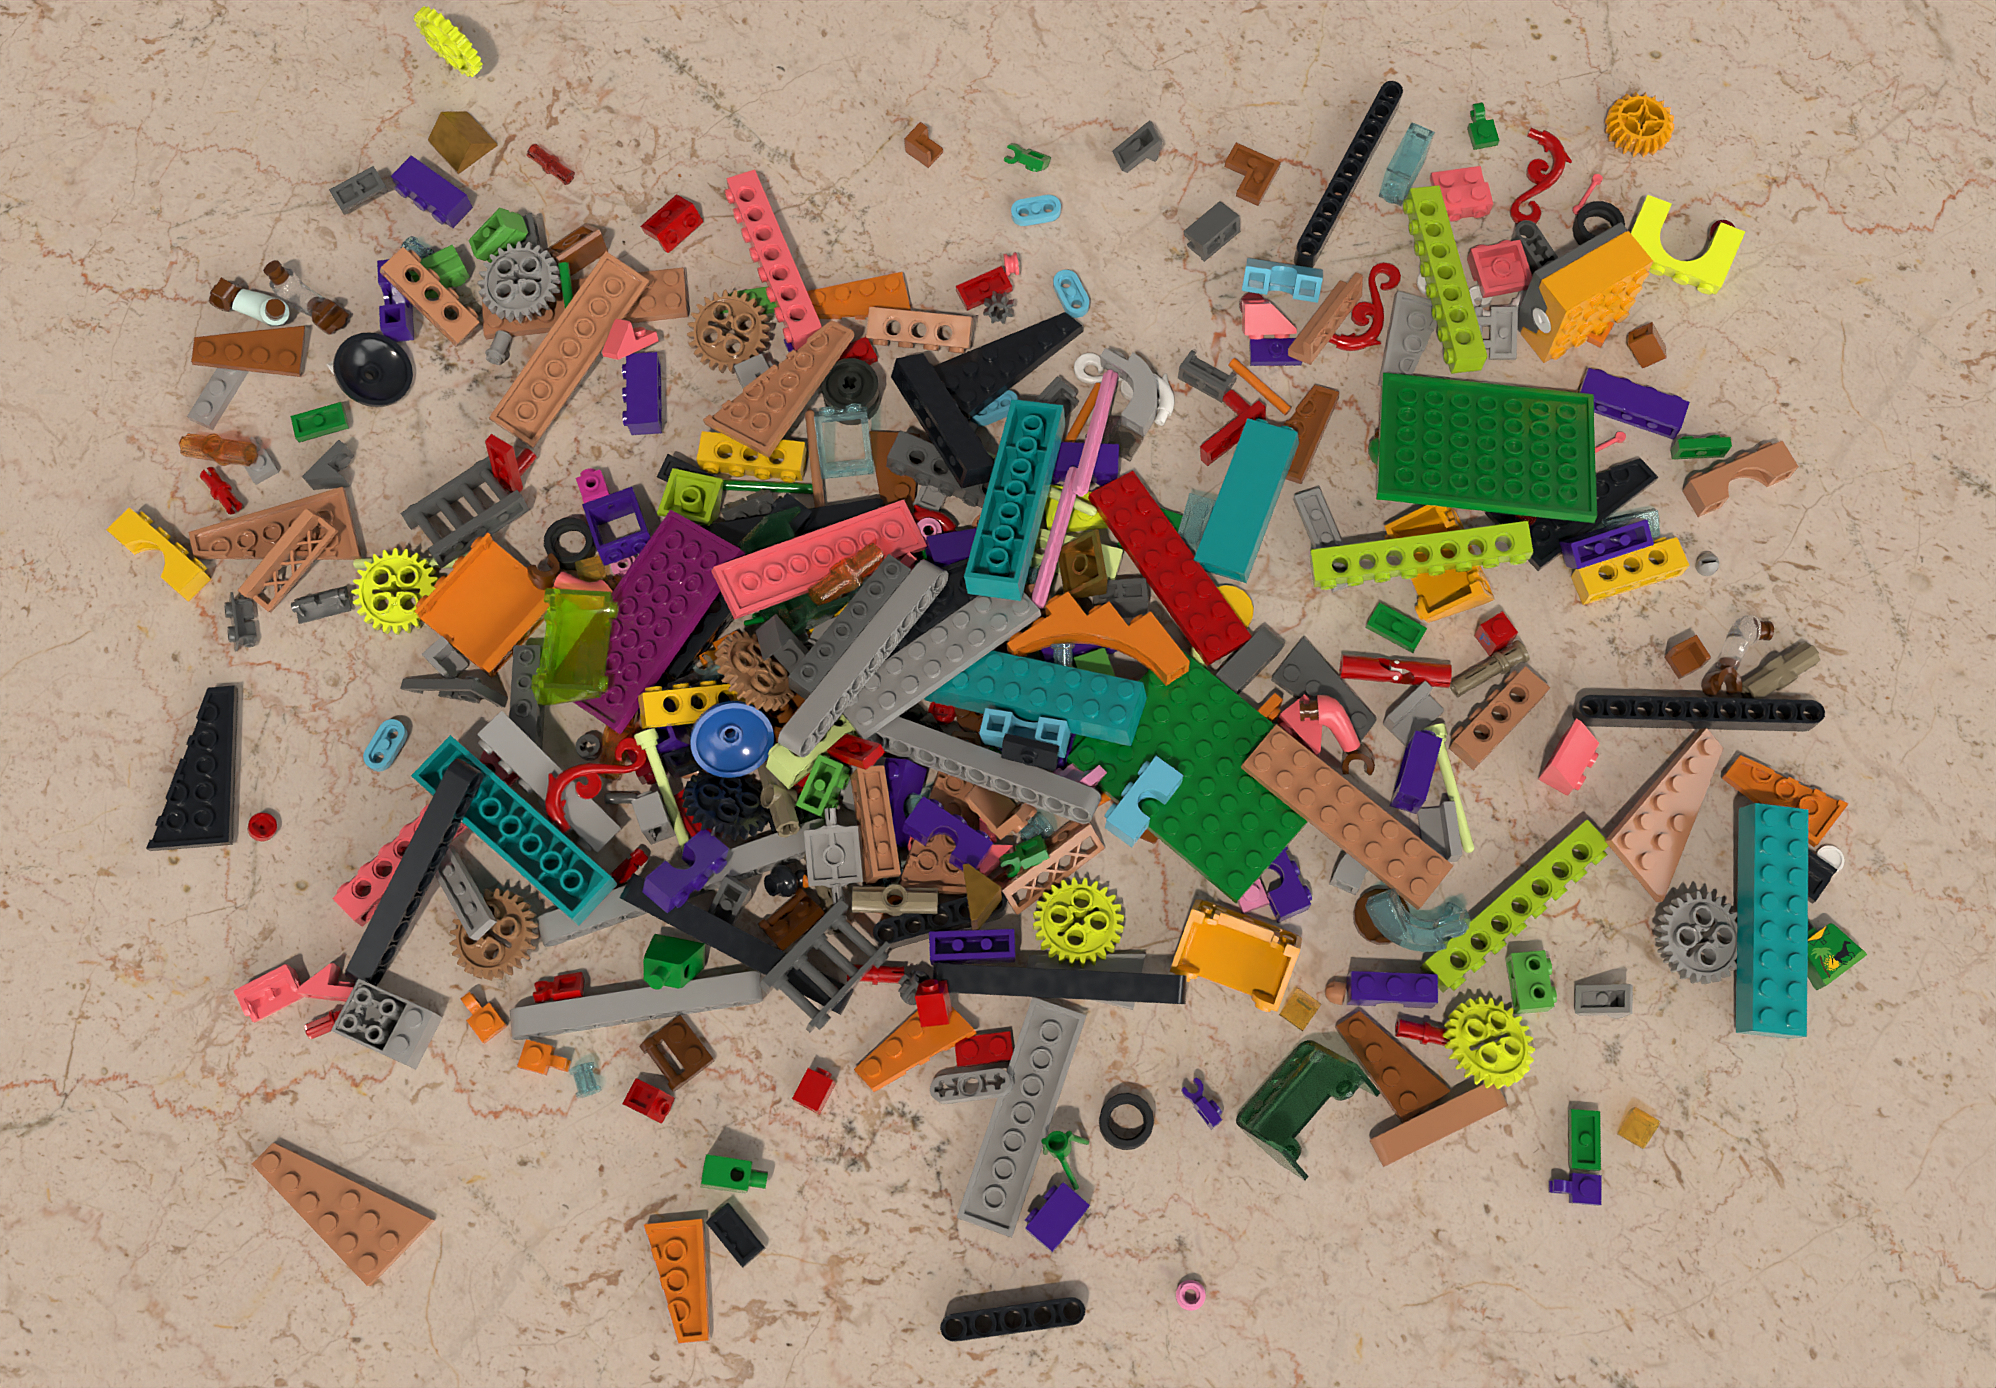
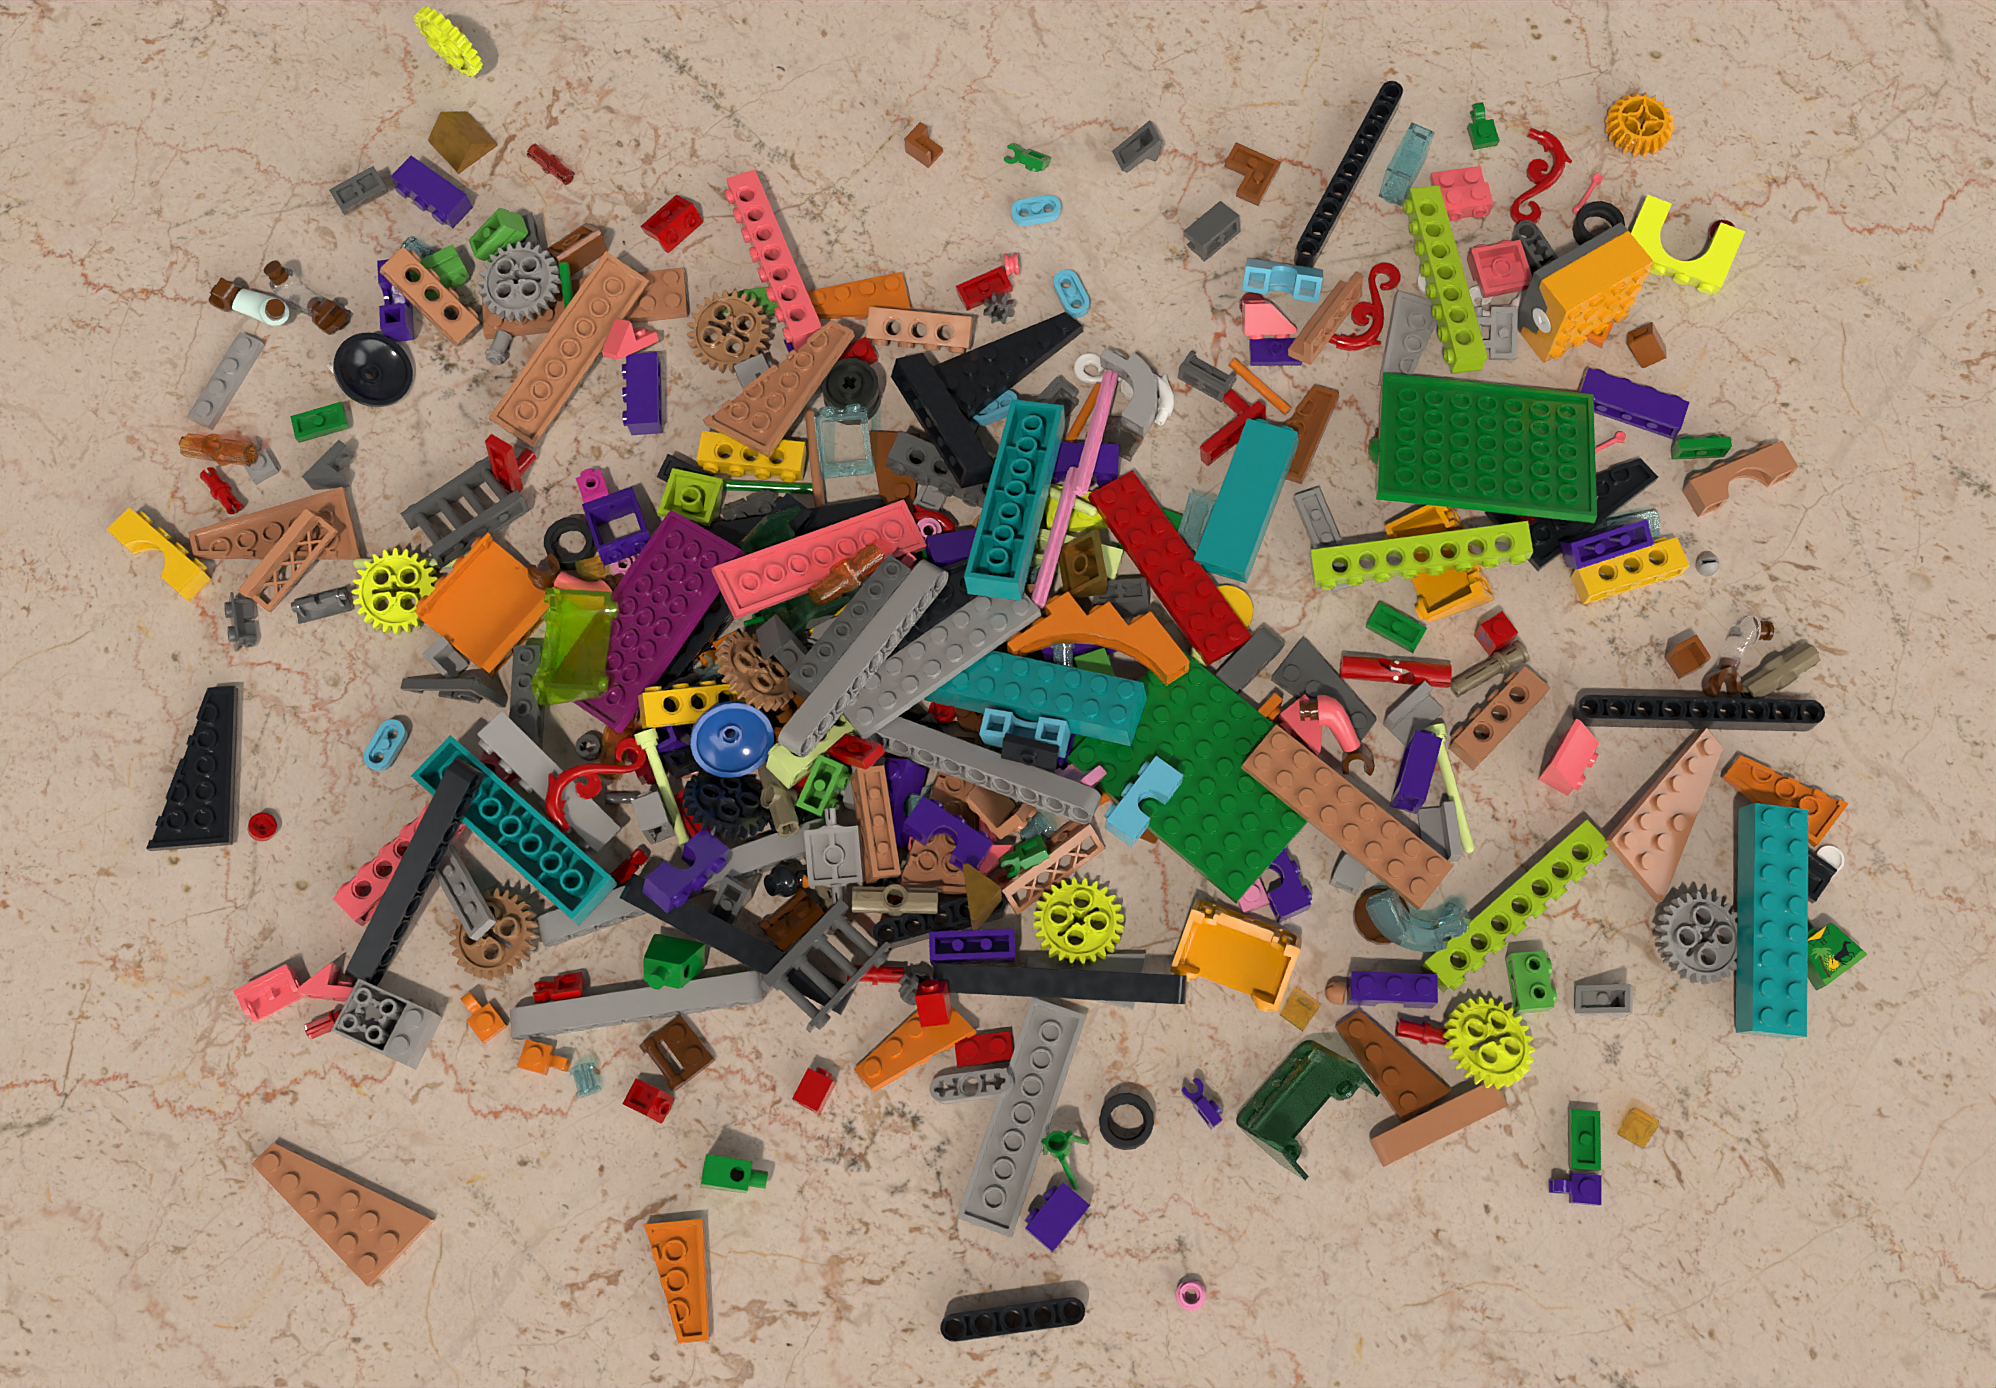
dark orange wing [191,326,305,377] -> none
black plate [706,1203,766,1268] -> none

